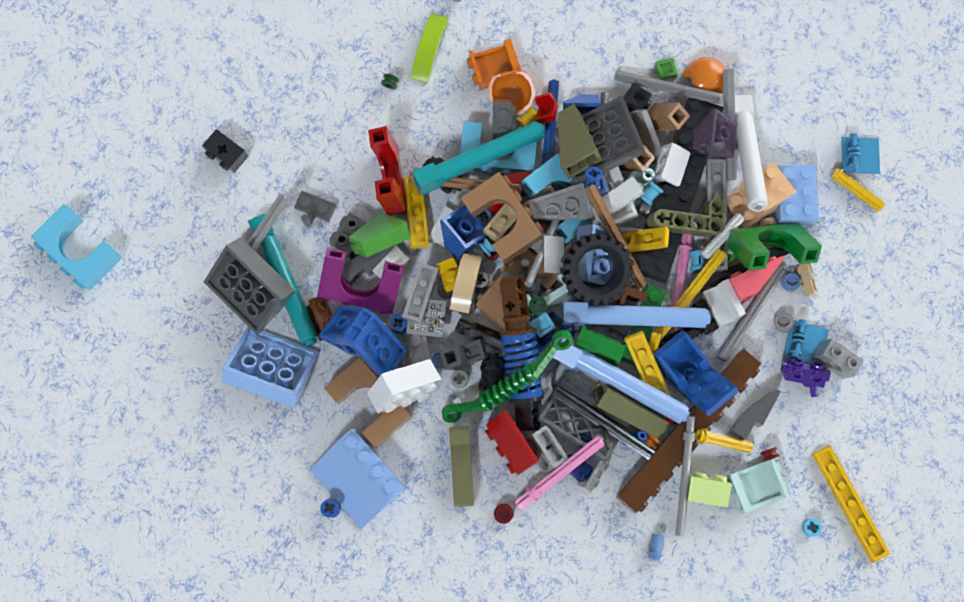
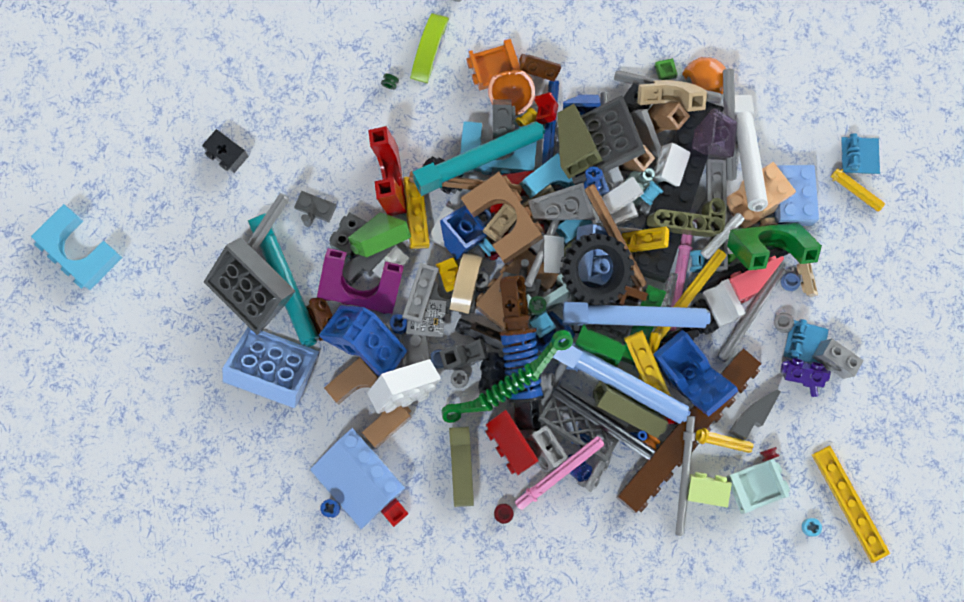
medium blue pin [647,534,664,561] -> none
none -> red plate [380,498,409,527]
none -> reddish brown bracket [519,54,561,82]
none -> tan arch [637,80,707,112]

